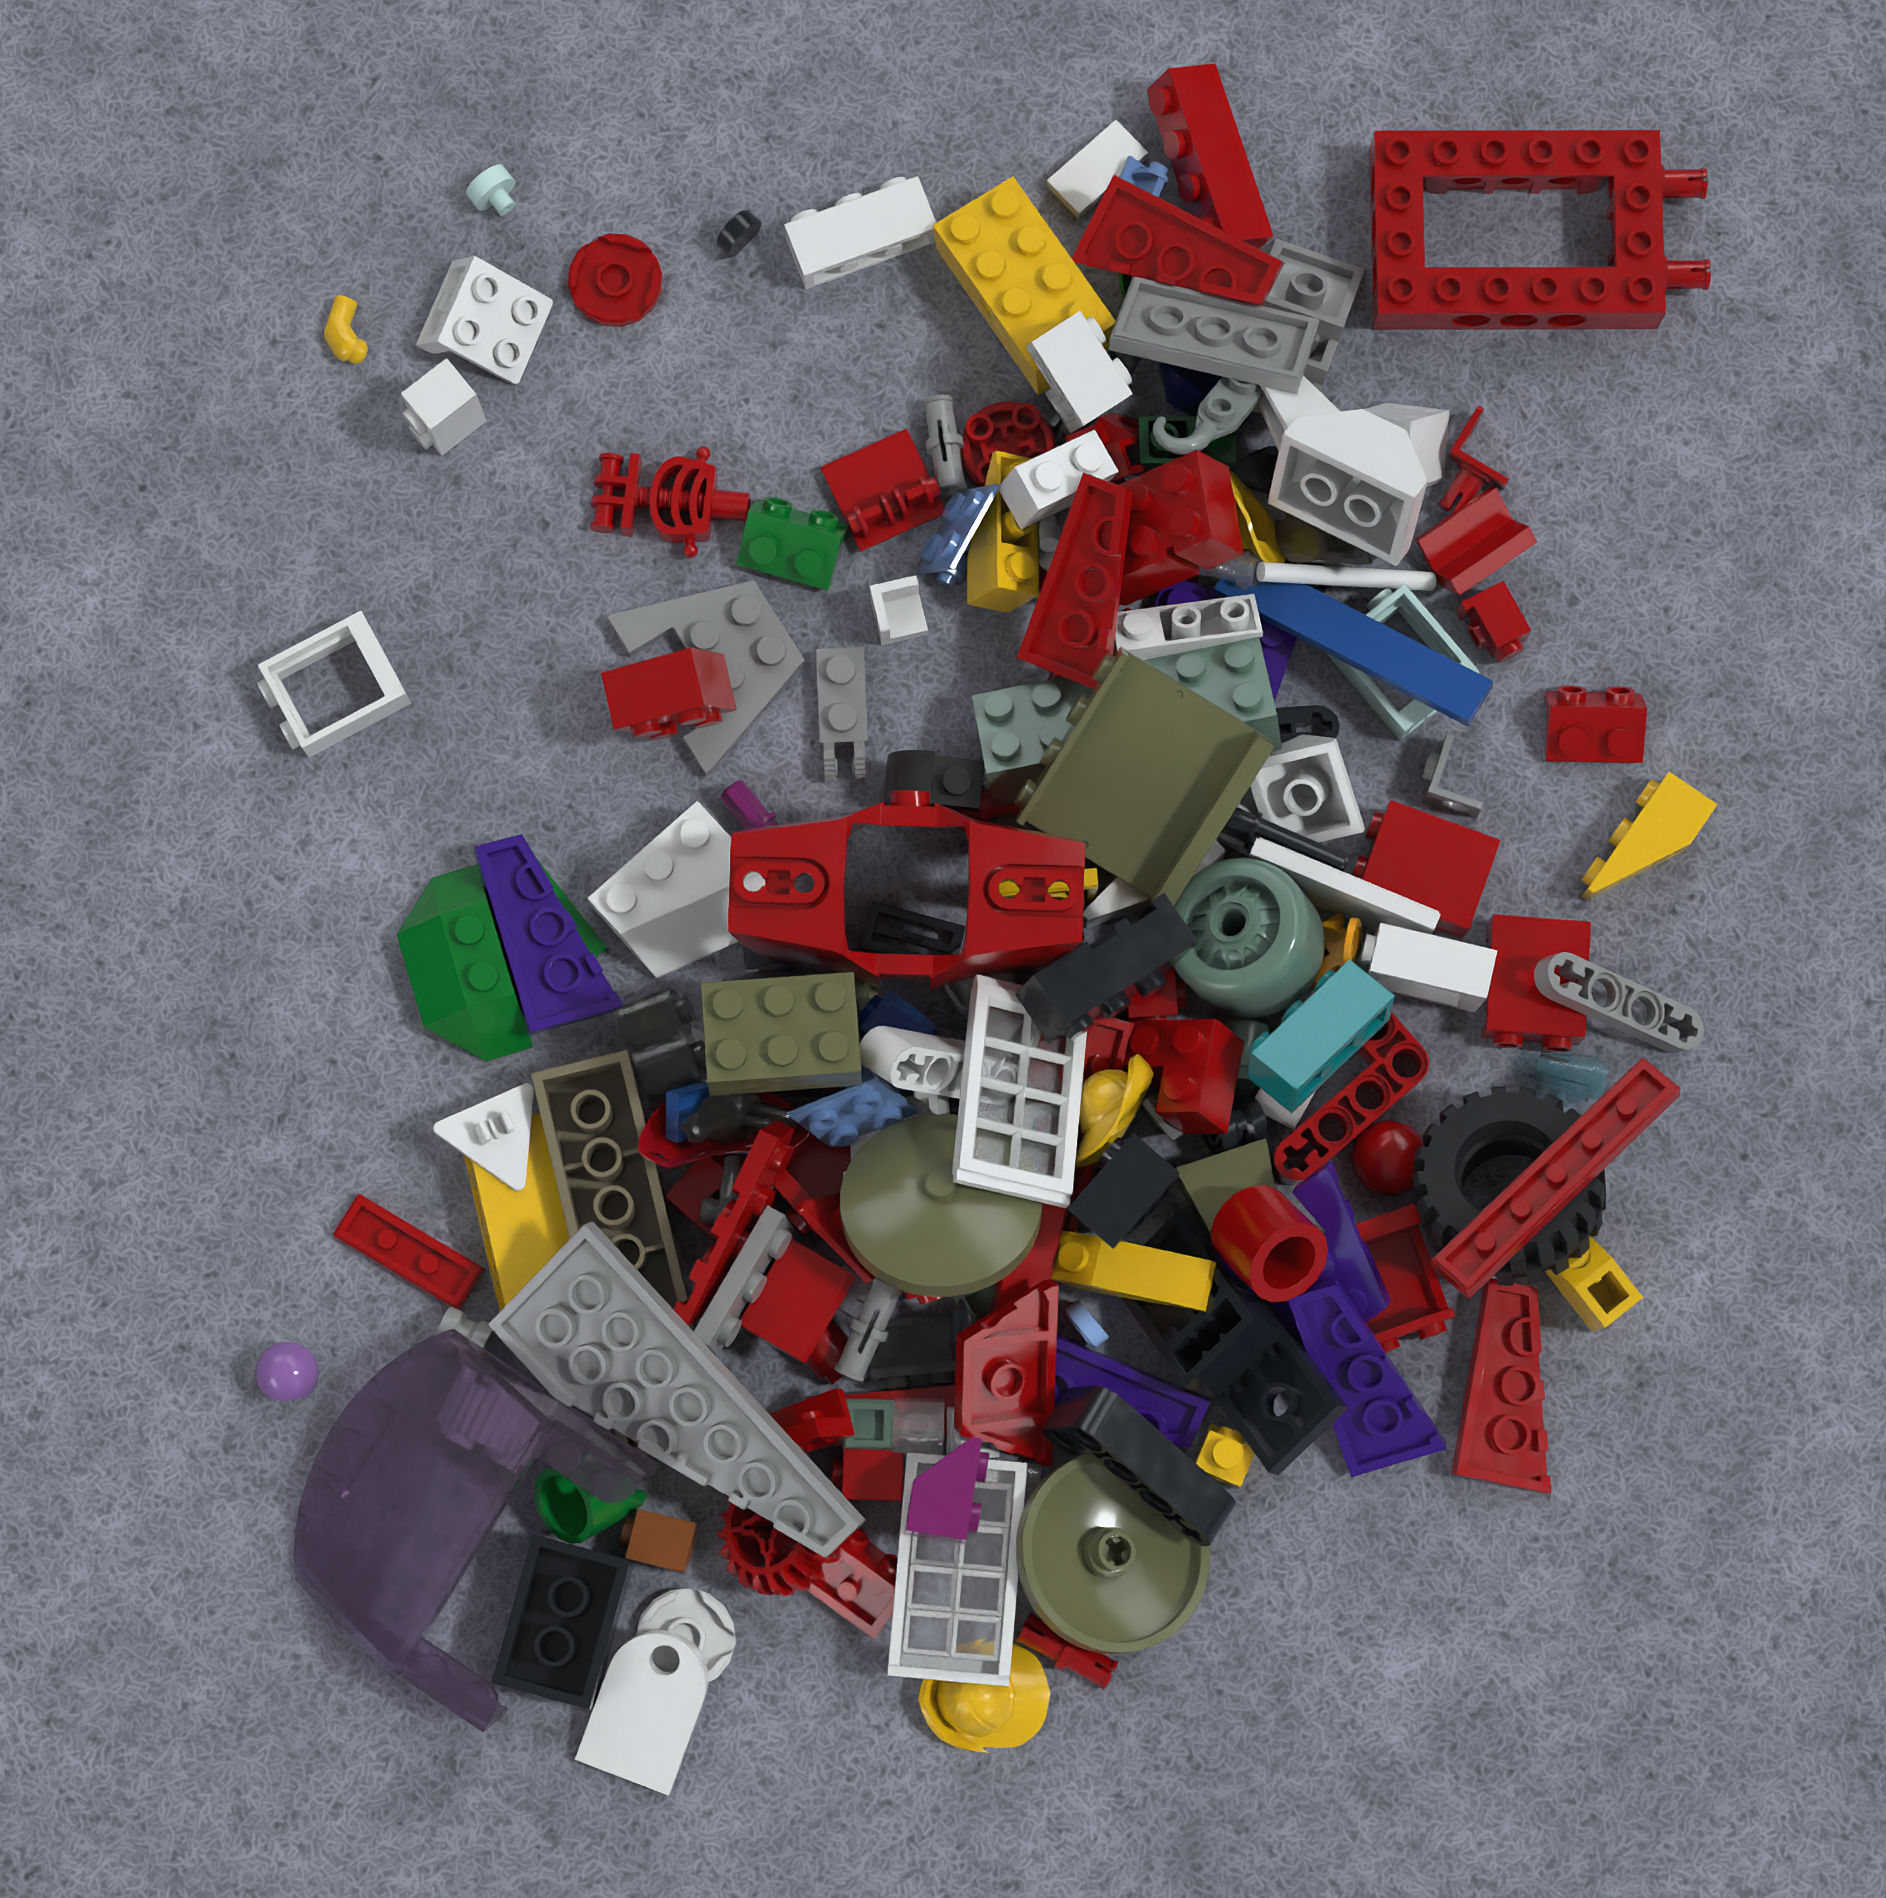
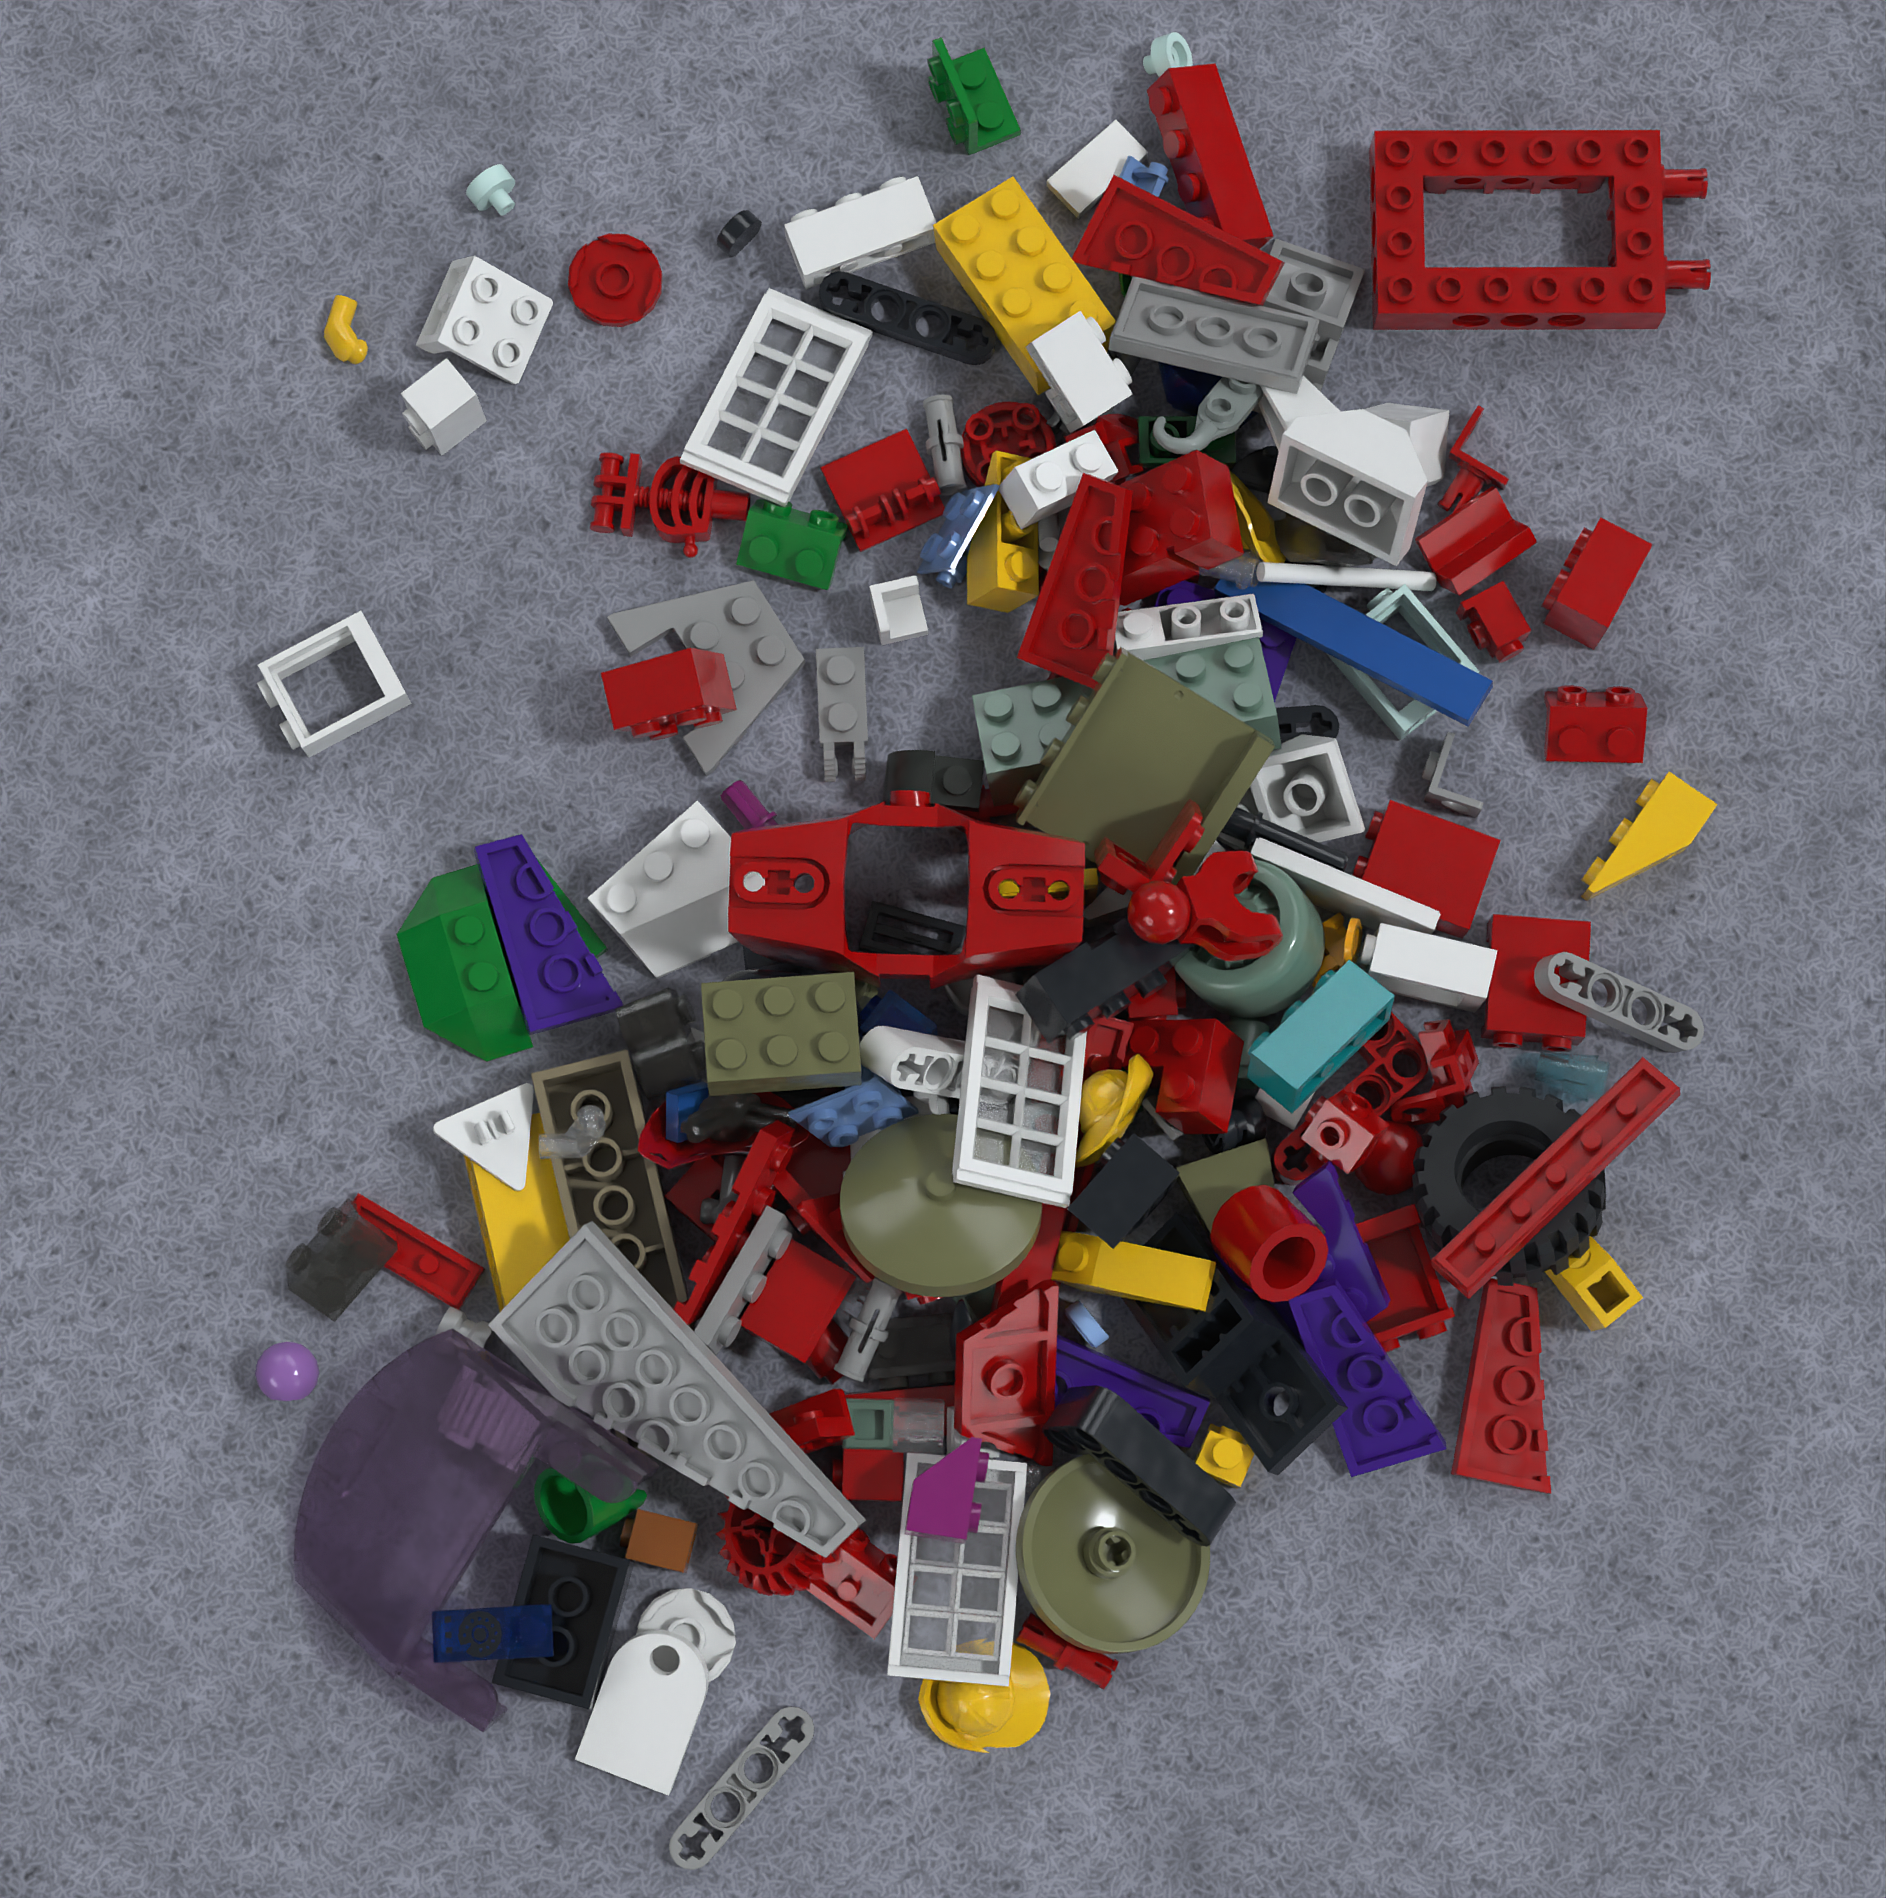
none -> clear smoke bracket [285,1198,398,1322]
none -> clear blue slope [432,1604,553,1663]
none -> clear arm [539,1105,606,1159]
none -> light grey beam [669,1706,815,1870]
none -> white piece [680,288,873,507]
none -> black beam [819,271,996,365]
none -> green bracket [927,37,1021,155]
none -> red bracket [1094,799,1205,895]
none -> red piece [1127,851,1283,961]
none -> light aqua tile [1143,32,1193,77]
none -> red brick [1301,1089,1390,1174]
none -> red piece [1390,1019,1479,1125]
none -> red brick [1541,517,1653,650]

